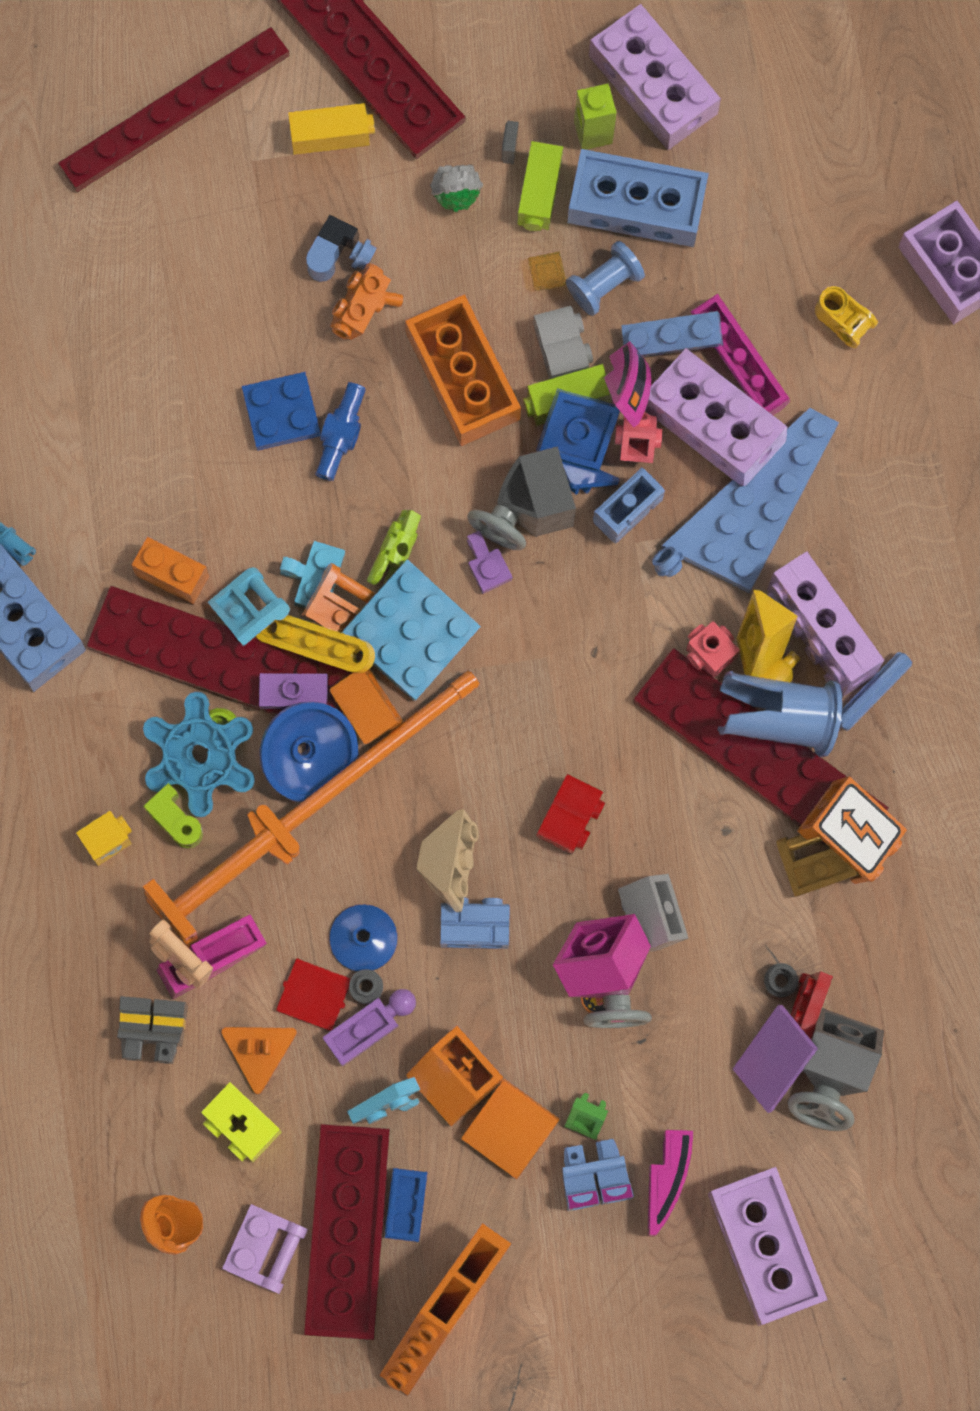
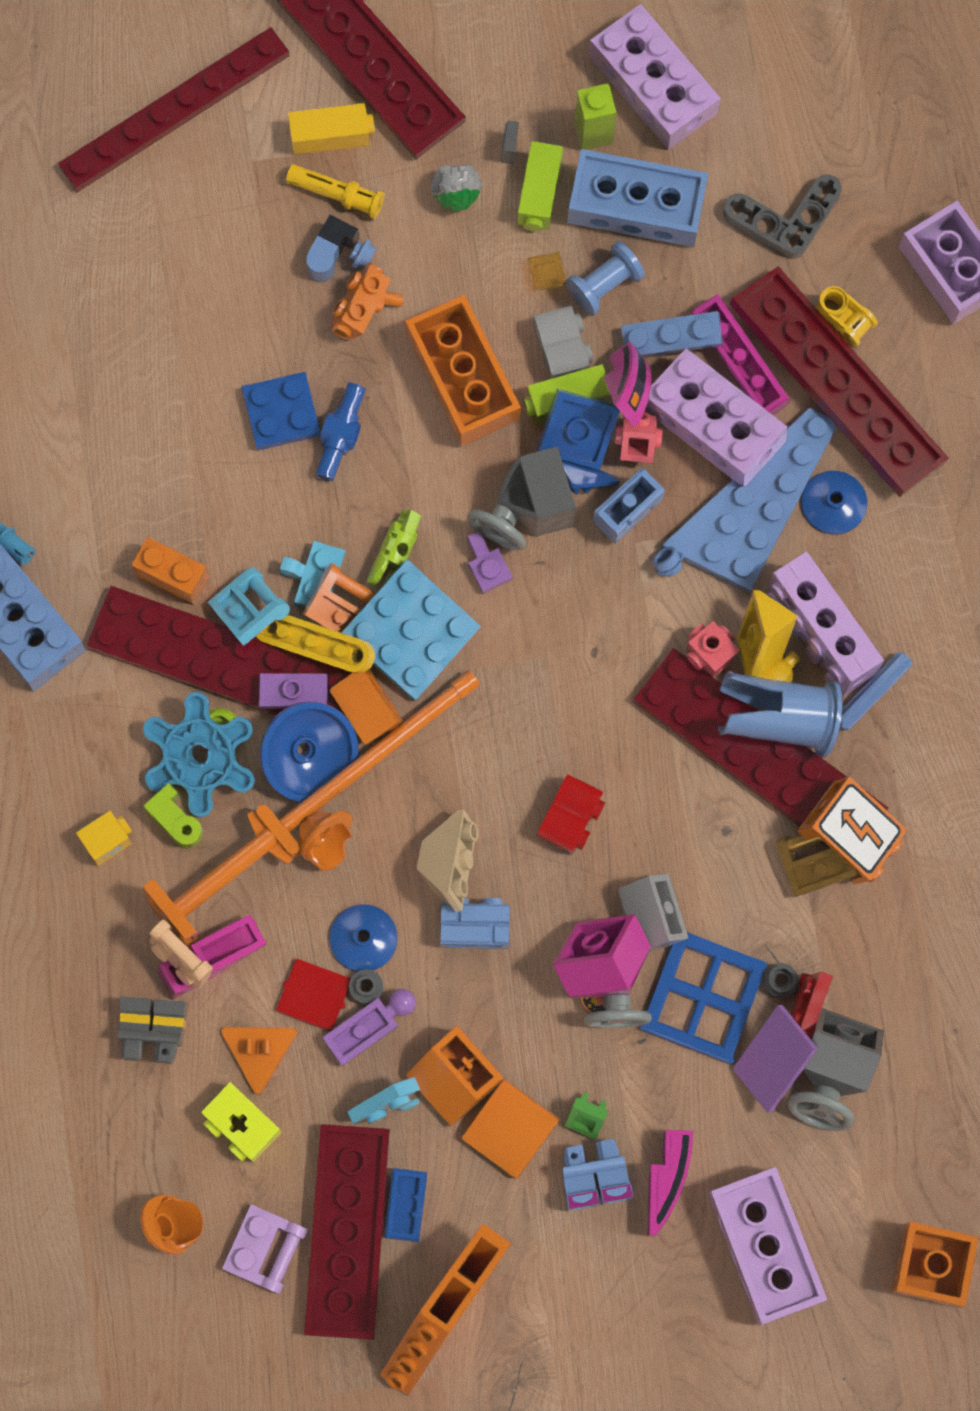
none -> yellow pin [286,164,385,219]
none -> orange piece [298,811,352,871]
none -> blue window [638,932,767,1064]
none -> dark grey beam [723,175,842,259]
none -> dark red plate [729,266,949,497]
none -> blue dish [801,471,867,535]
none -> orange brick [891,1221,979,1308]

